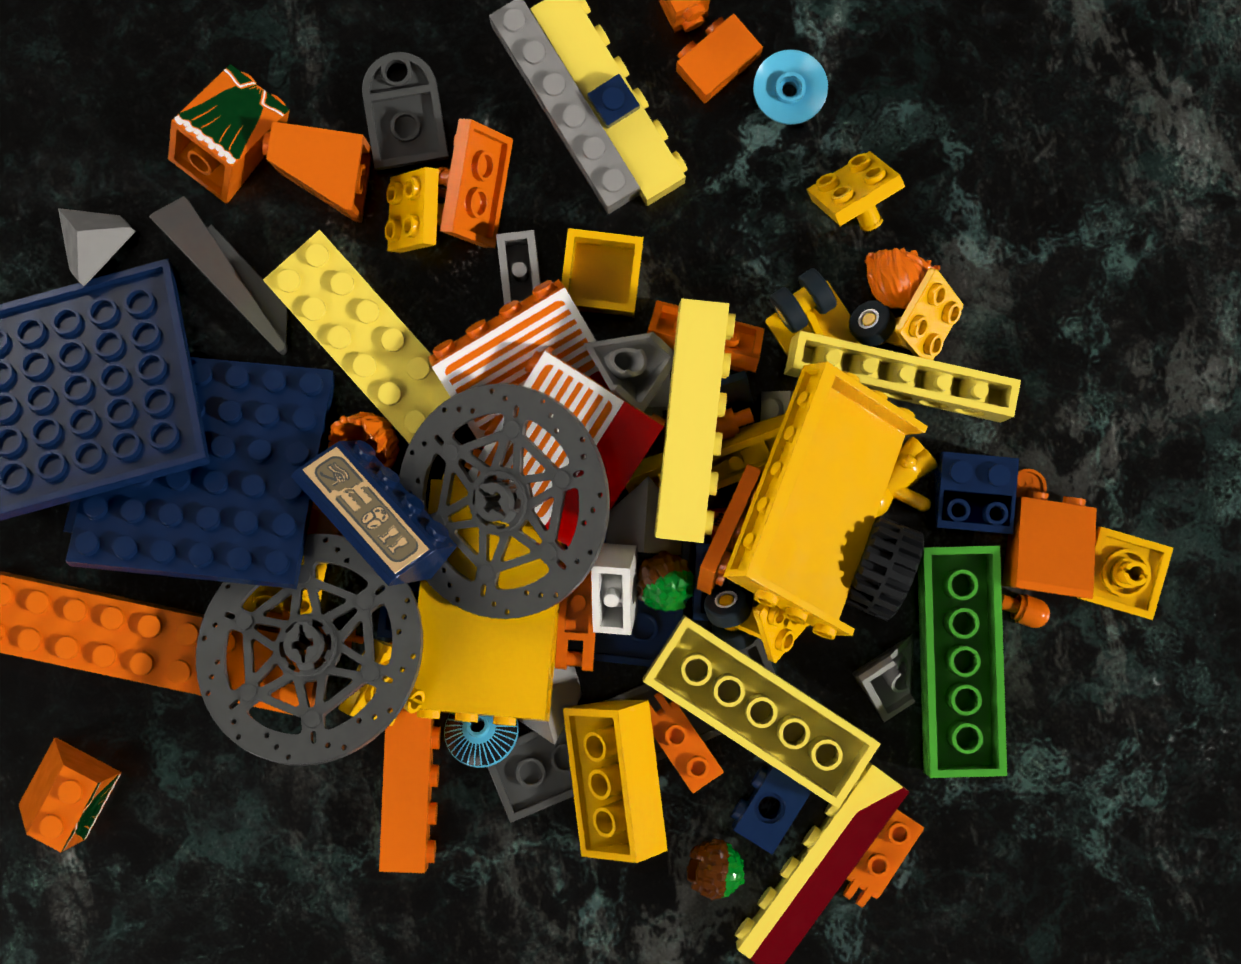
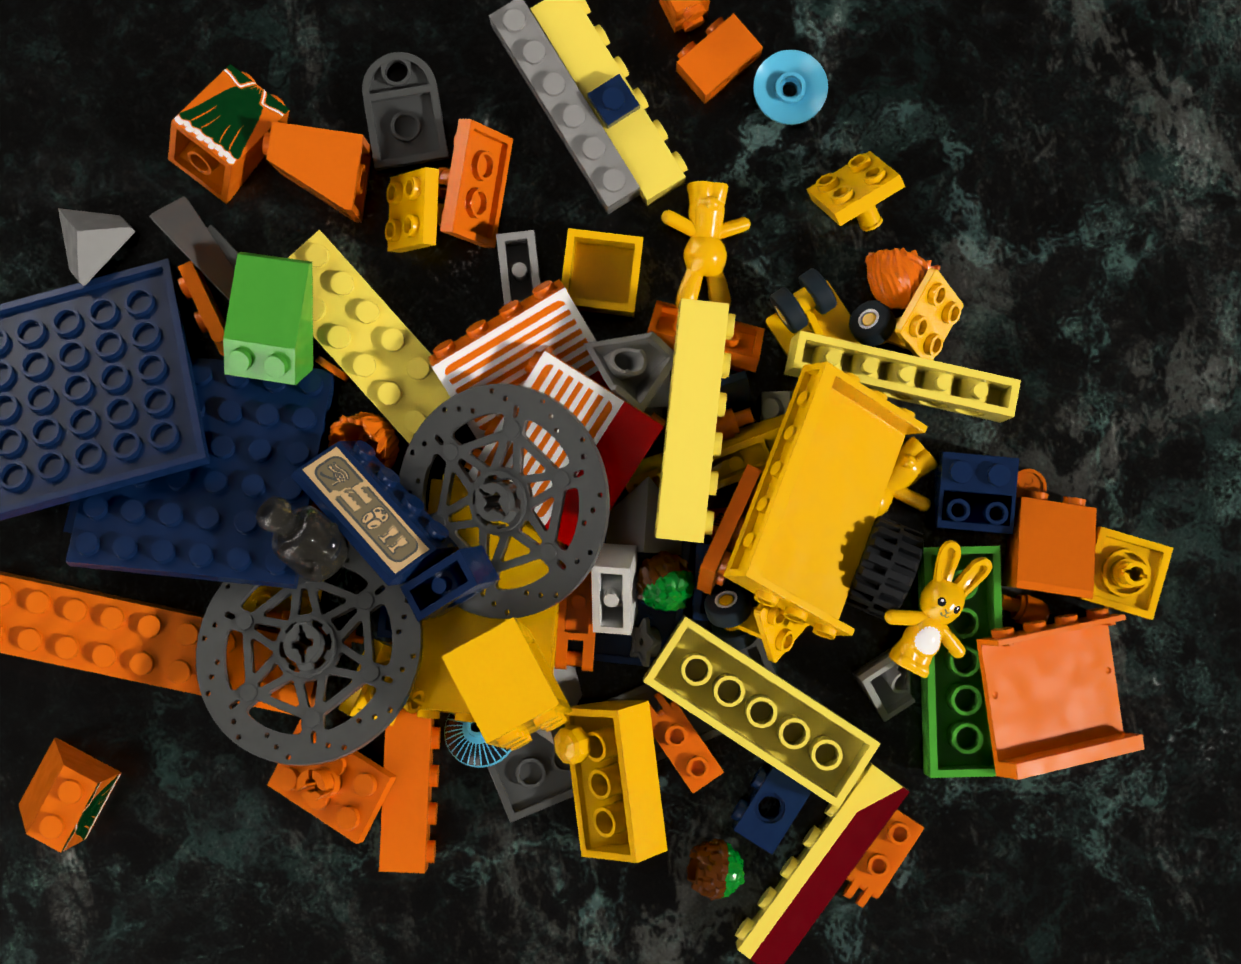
none -> orange hinge [177,261,226,356]
none -> bright green slope [223,252,313,385]
none -> clear smoke piece [256,496,350,582]
none -> orange plate [267,720,397,844]
none -> orange piece [315,355,350,382]
none -> dark blue brick [400,545,500,622]
none -> yellow container [441,617,572,751]
none -> yellow tile [554,725,591,765]
none -> dark grey plate [630,617,661,667]
none -> yellow animal [661,181,751,308]
none -> yellow animal [884,540,993,678]
none -> orange panel [976,607,1145,780]

